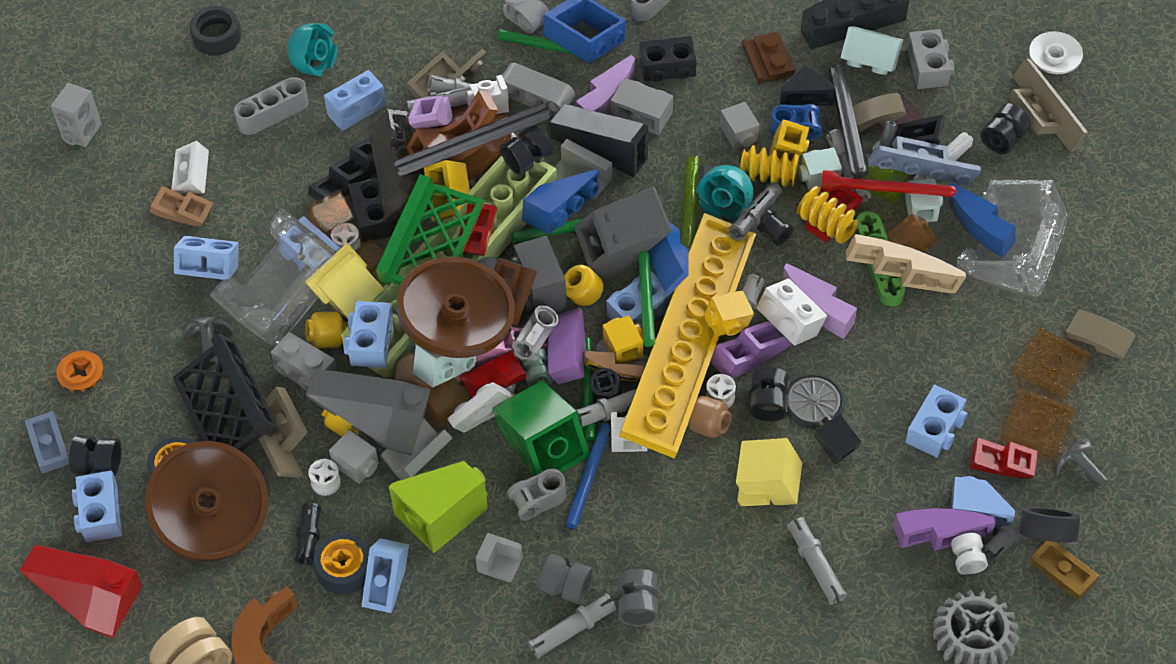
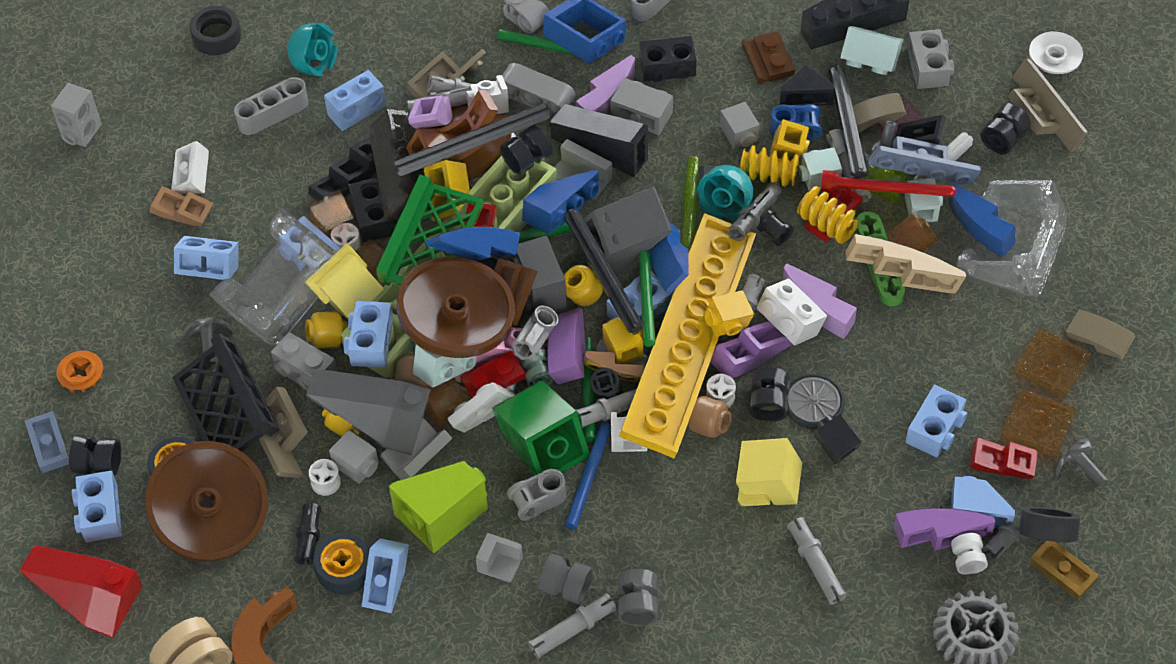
none -> blue slope [426,227,520,261]
none -> black axle [564,209,643,335]

